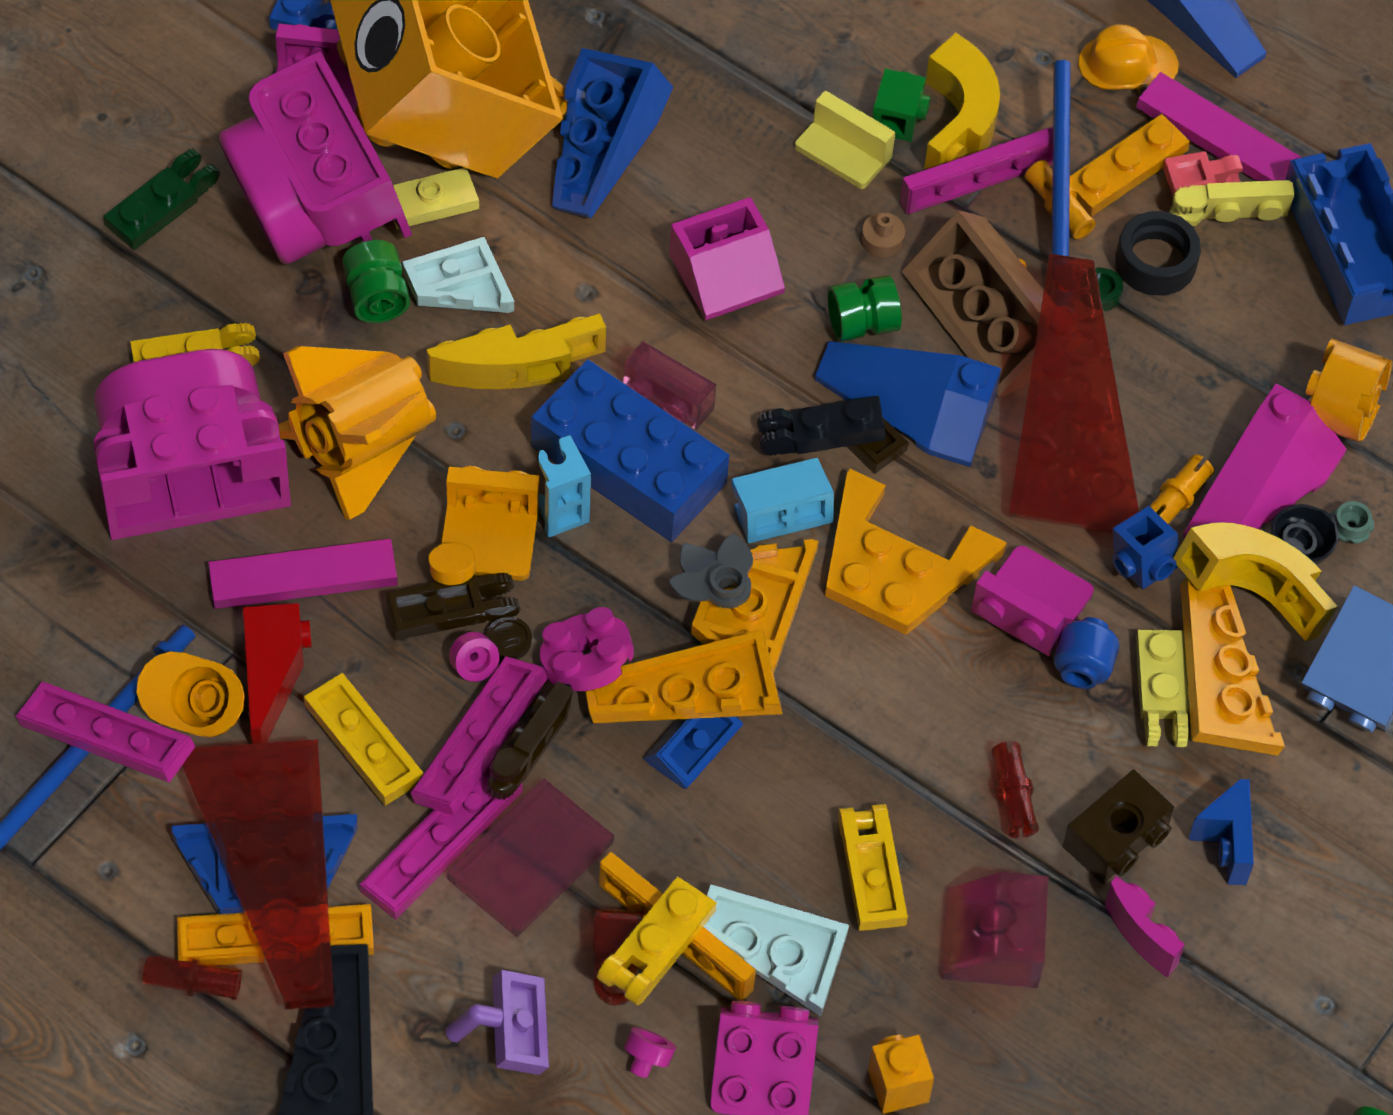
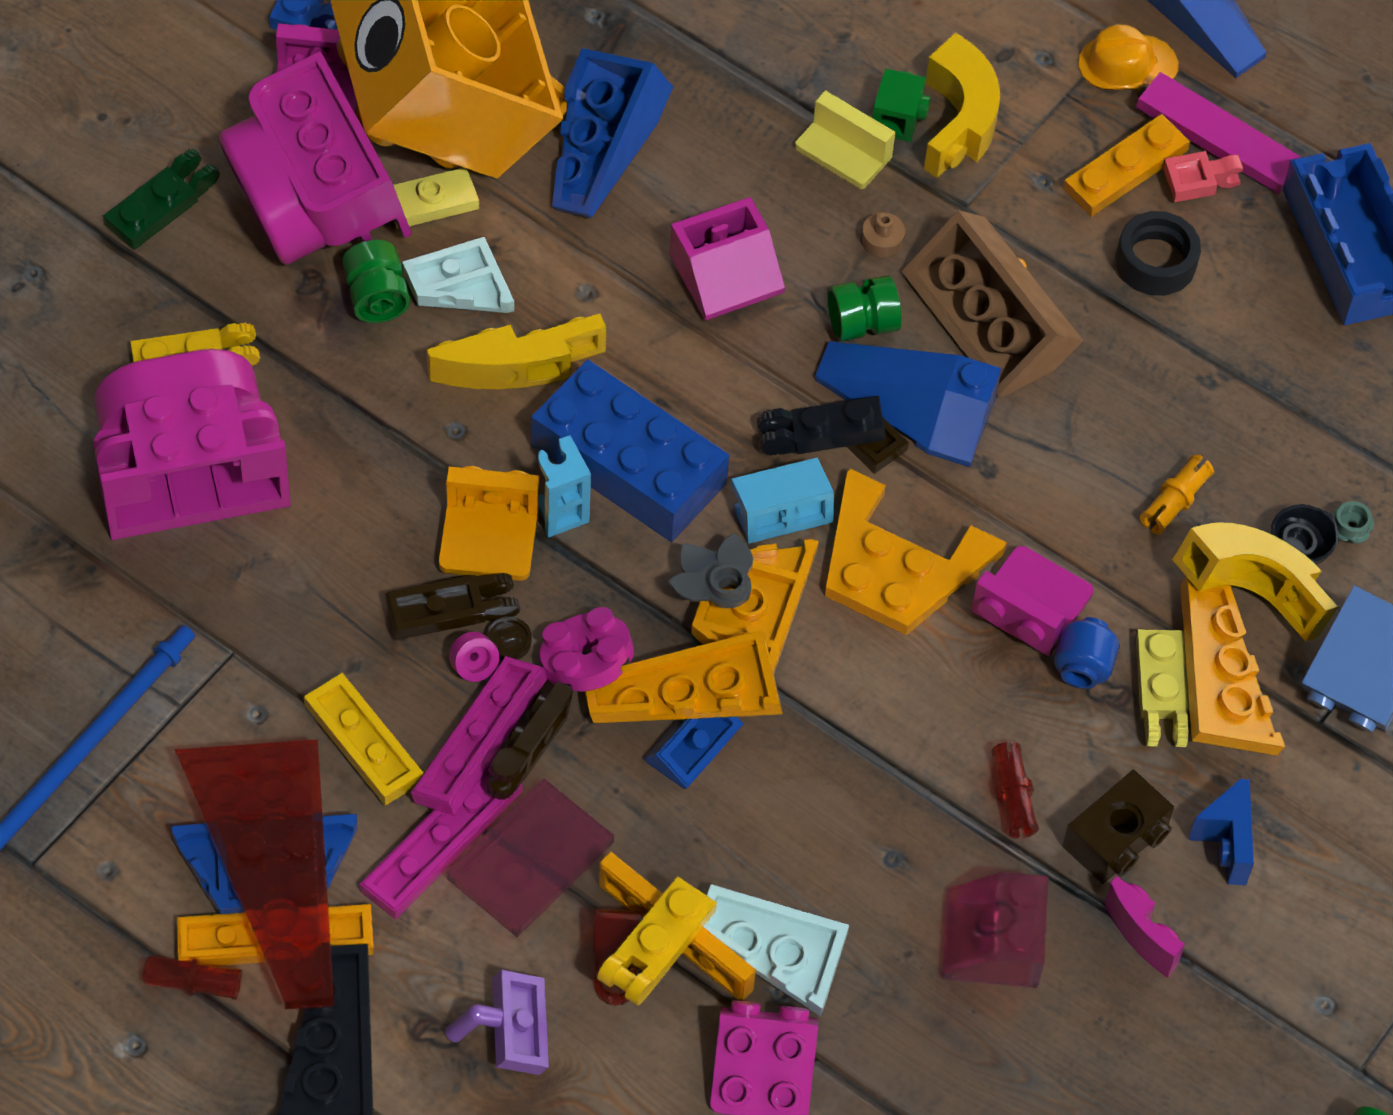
dark pink tile [15,681,196,783] -> none
light orange piece [136,651,245,737] -> none
dark pink tile [209,539,398,609] -> none
red slope [243,603,312,752] -> none
light orange brick [279,346,436,520] -> none
light orange tile [429,542,476,585] -> none
clear pink piece [624,341,716,430] -> none
dark pink tile [624,1027,677,1078] -> none
yellow plate [838,804,908,931] -> none
light orange brick [868,1035,934,1114] -> none
dark pink tile [899,127,1053,214] -> none
clear red wing [1008,254,1140,533] -> none
light orange pin [1025,160,1096,240] -> none
blue bar [1047,60,1073,322] -> none
dark green tile [1078,267,1124,312] -> none
blue brick [1112,506,1179,590] -> none
light yellow hinge [1169,180,1294,226] -> none
dark pink wedge [1183,384,1347,539] -> none
light orange brick [1305,338,1392,442] -> none

